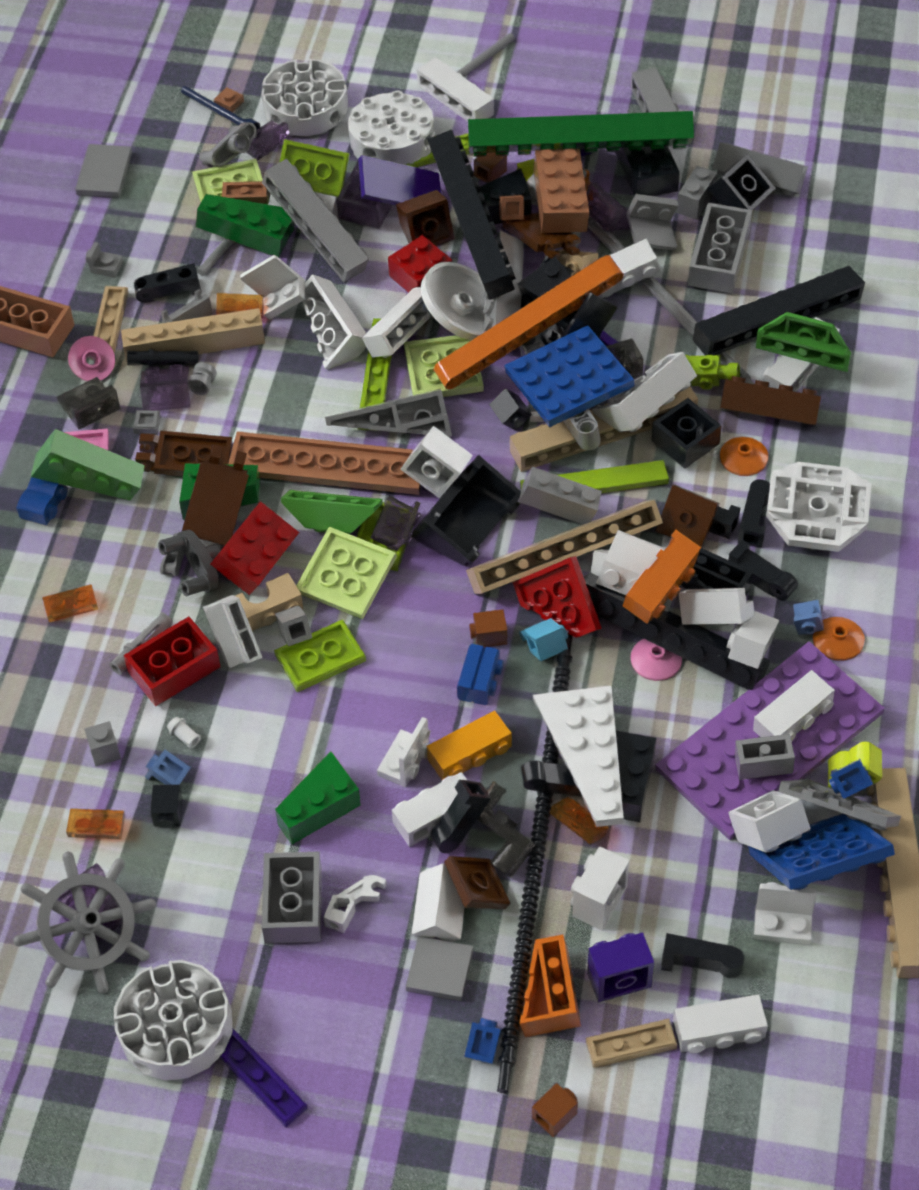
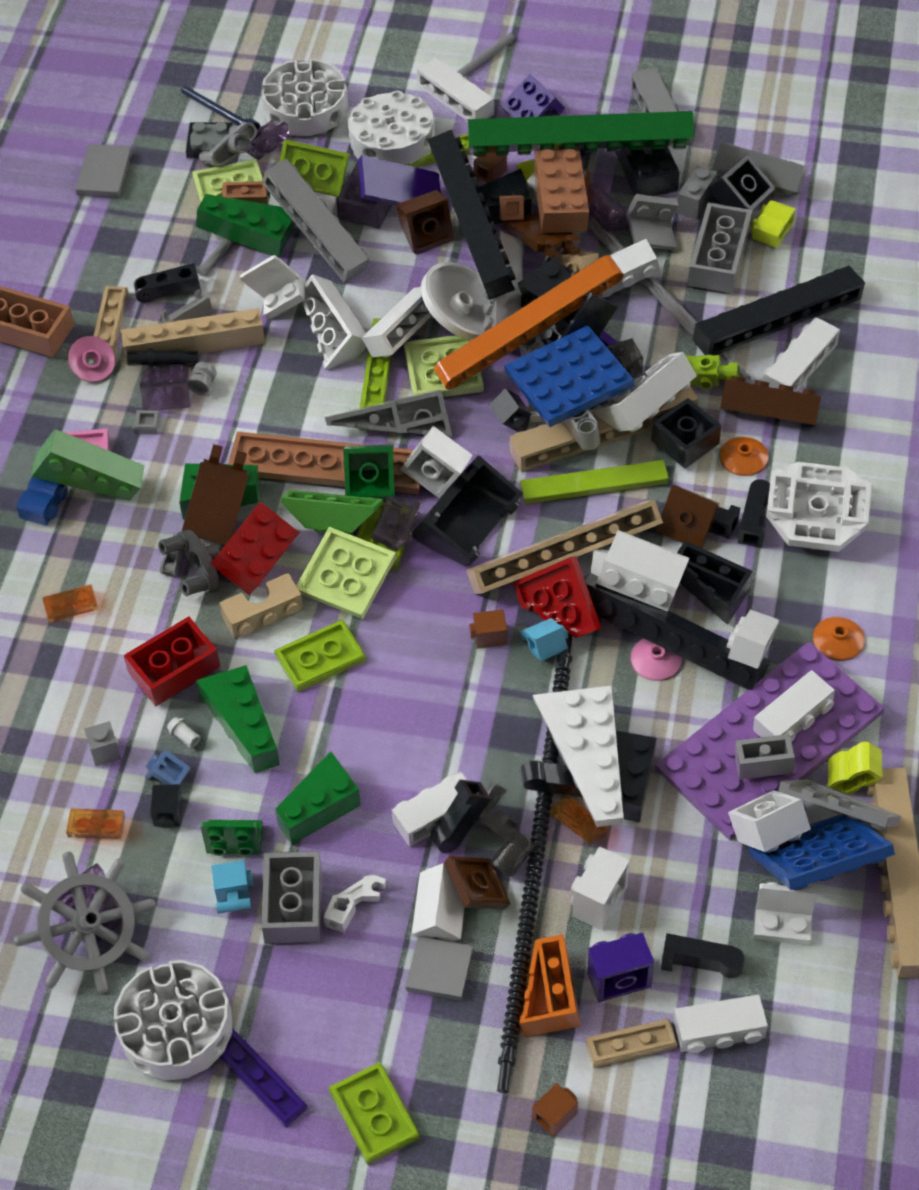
clear smoke bracket [57,377,120,430] -> none
light grey bracket [86,242,123,278] -> none
light grey pin [109,612,173,675] -> none
reddish brown tile [135,430,232,476] -> none
white piece [203,595,262,668] -> none
nougat plate [214,87,244,112] -> none
clear orange plate [216,293,264,318] -> none
light grey brick [275,606,313,646] -> none
white bracket [377,717,430,787] -> none
red piece [388,235,452,293] -> none
light orange brick [427,710,512,780] -> none
blue brick [457,644,504,705] -> none
blue bracket [464,1018,503,1064] -> none
light grey brick [519,467,602,525] -> none
orange wedge [623,530,701,624] -> none
white piece [679,588,755,625] -> none
black leg [728,540,798,601] -> none
bright green wedge [756,312,851,372] -> none
medium blue bracket [793,600,824,635] -> none
blue bracket [829,759,873,799] -> none
none -> light grey piece [185,122,233,158]
none -> green wedge [196,665,280,773]
none -> green bracket [201,820,263,856]
none -> medium azure brick [211,860,254,914]
none -> lime tile [328,1062,420,1165]
none -> green slope [343,444,395,497]
none -> bracket [501,74,566,118]
none -> neon yellow brick [750,200,796,248]

